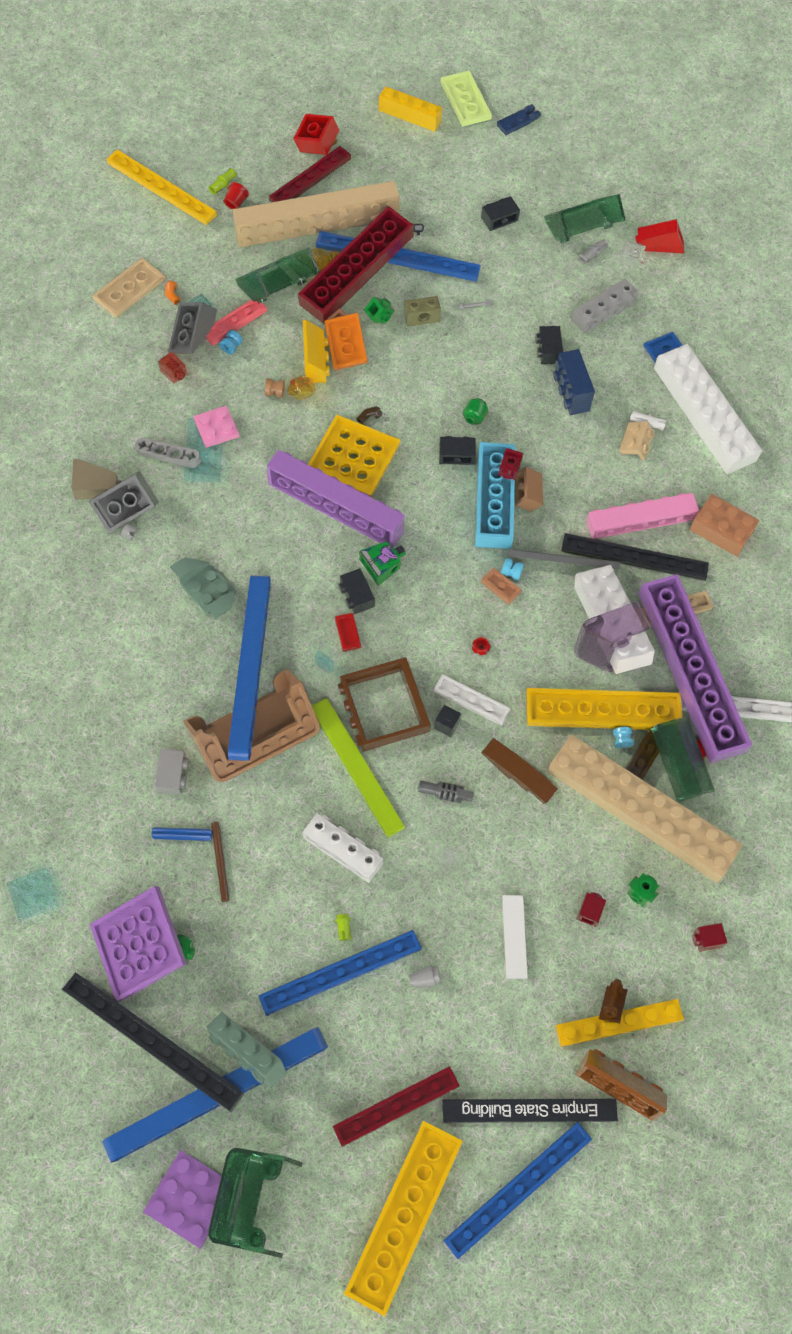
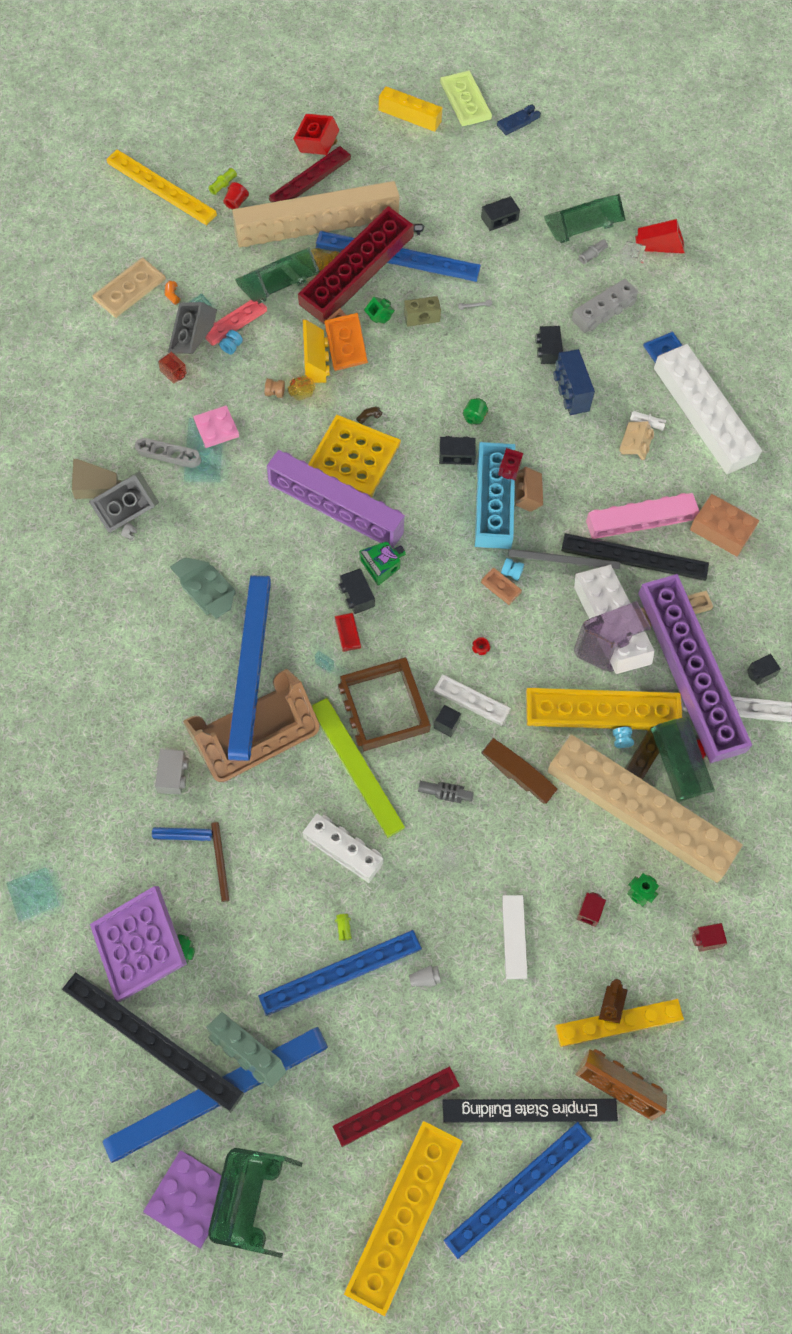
none -> black brick [747,653,781,686]

